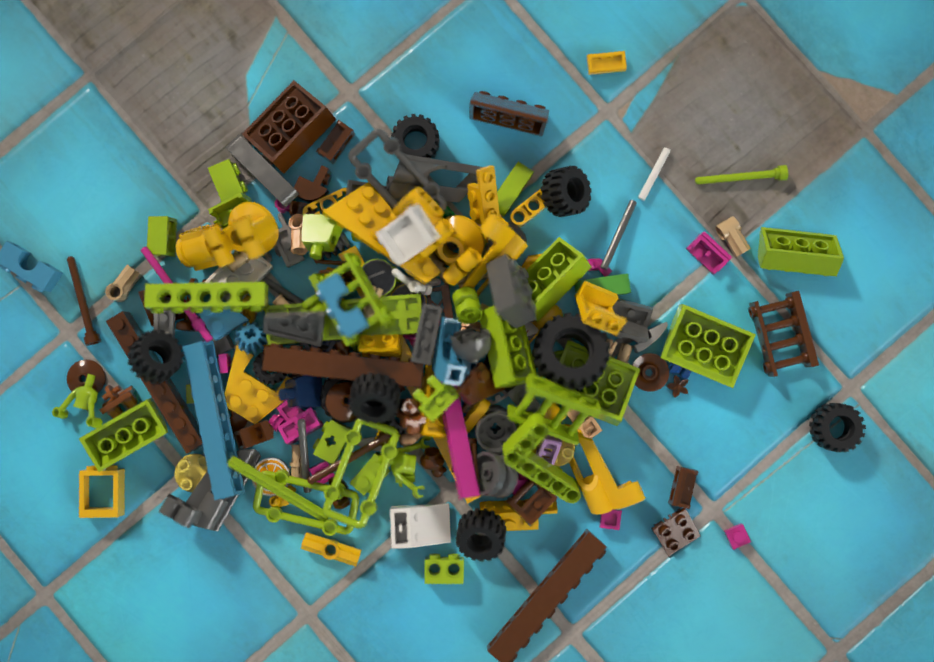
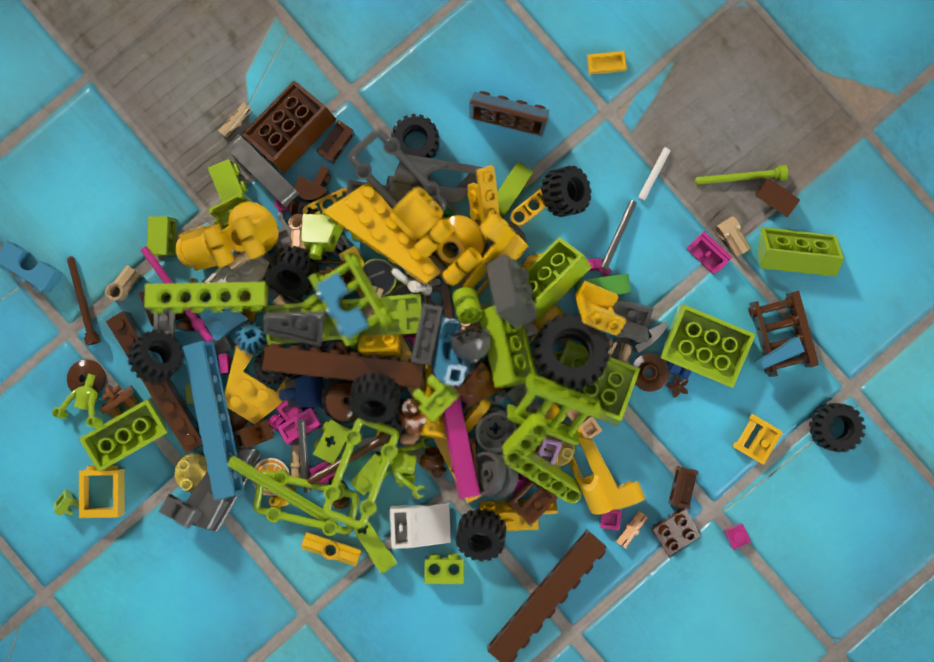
white panel [376,203,441,266] -> none
none -> lime tile [53,489,79,516]
none -> tan pin [218,102,252,139]
none -> black tyre [265,245,319,298]
none -> lime piece [354,520,398,575]
none -> light nougat pin [616,510,649,549]
none -> yellow plate [732,414,783,465]
none -> reddish brown hinge [755,178,800,217]
none -> dark azure piece [755,337,804,369]

